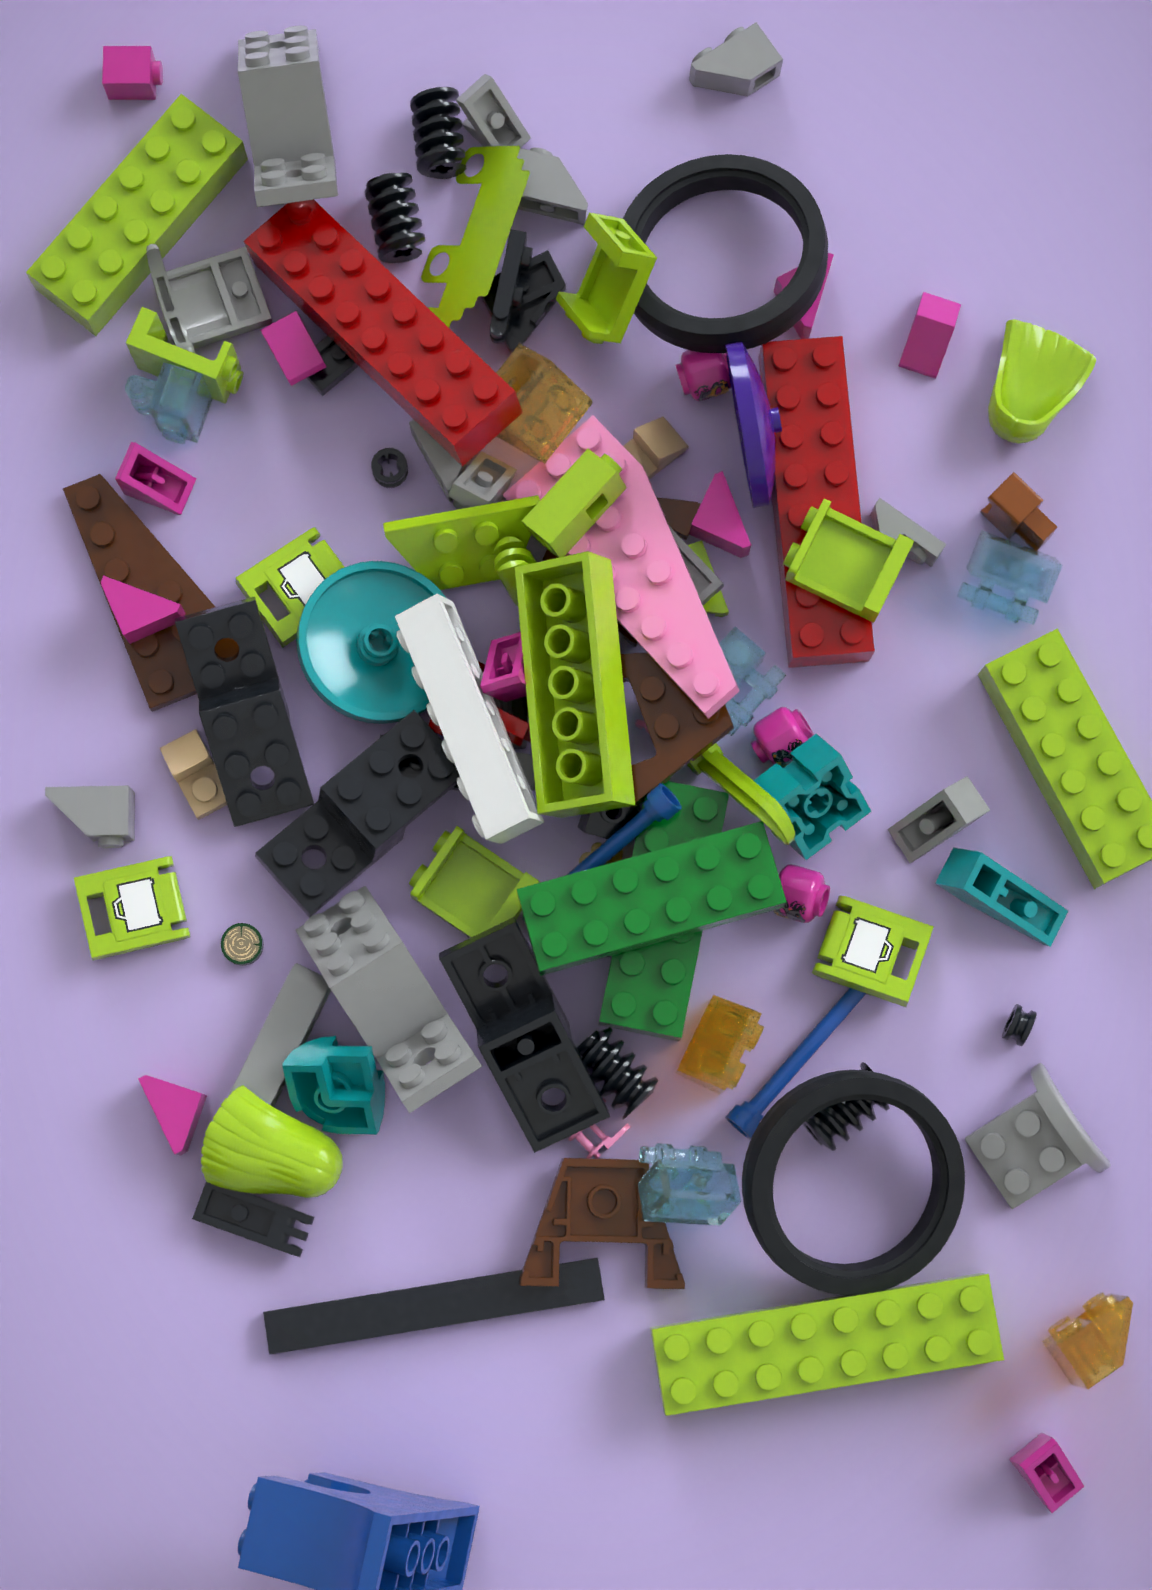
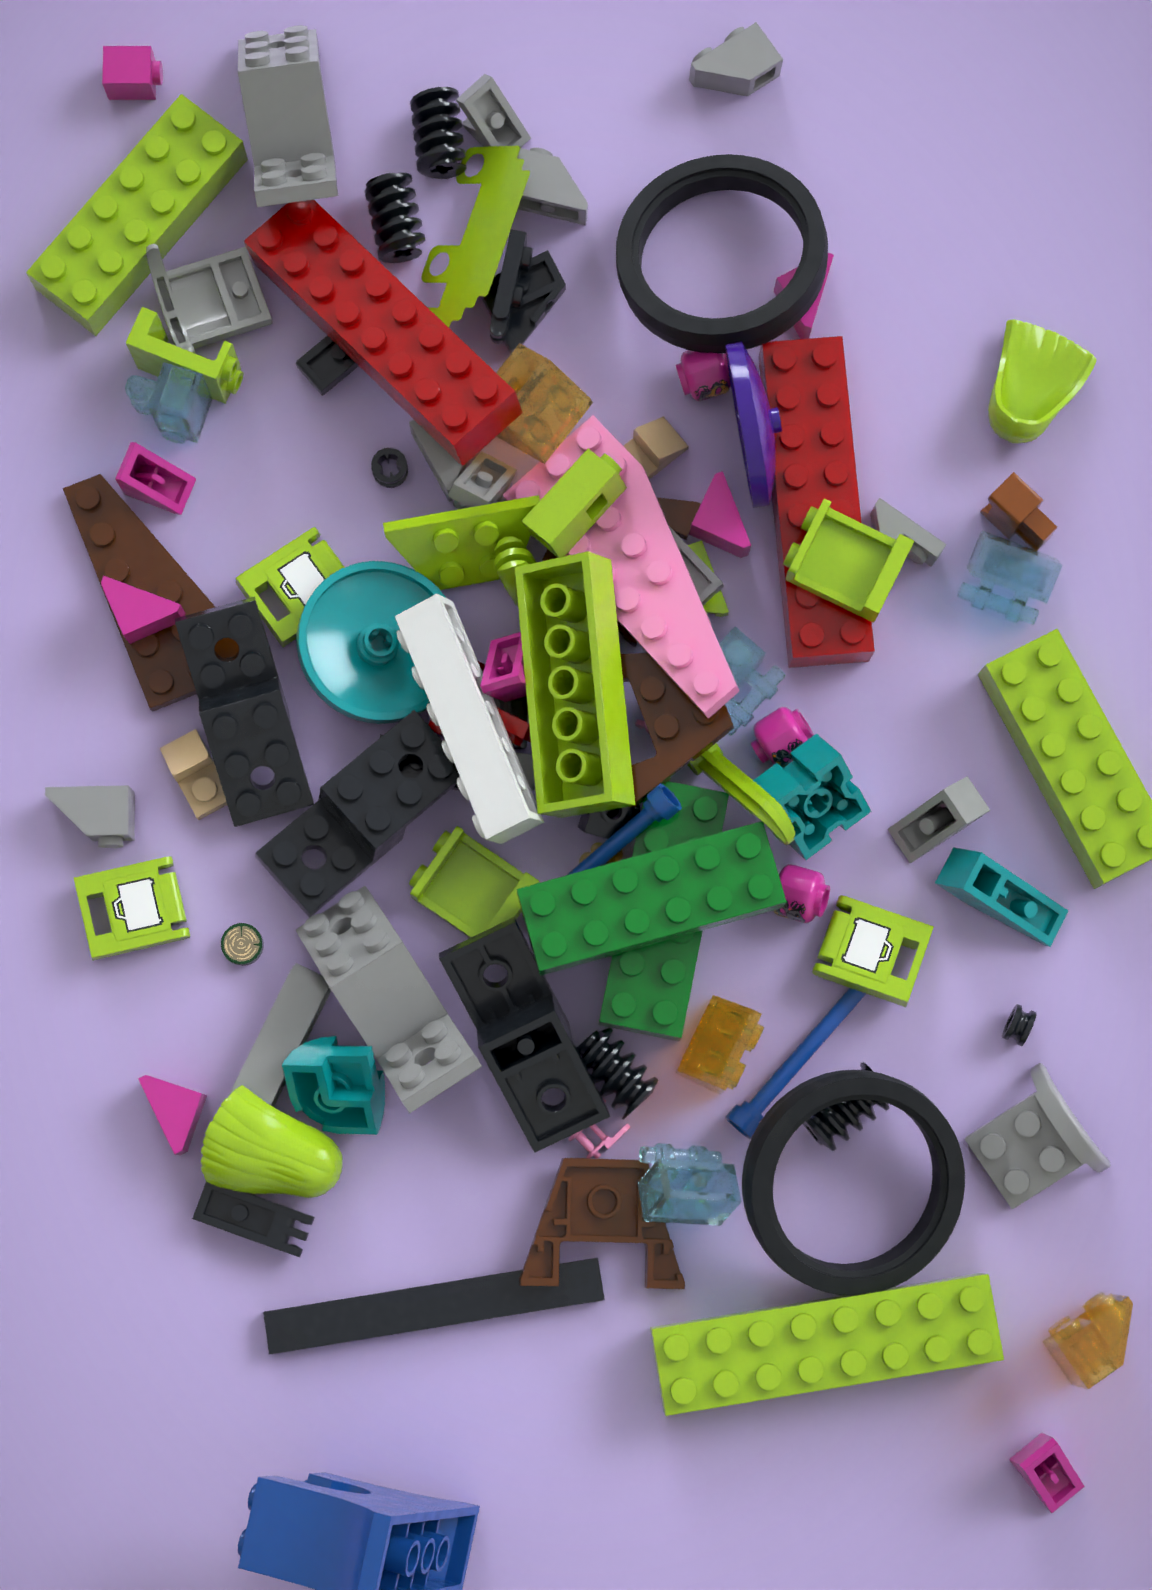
dark pink slope [261,310,326,386] -> none
lime panel [556,212,657,344] -> none
dark pink slope [898,292,961,379] -> none

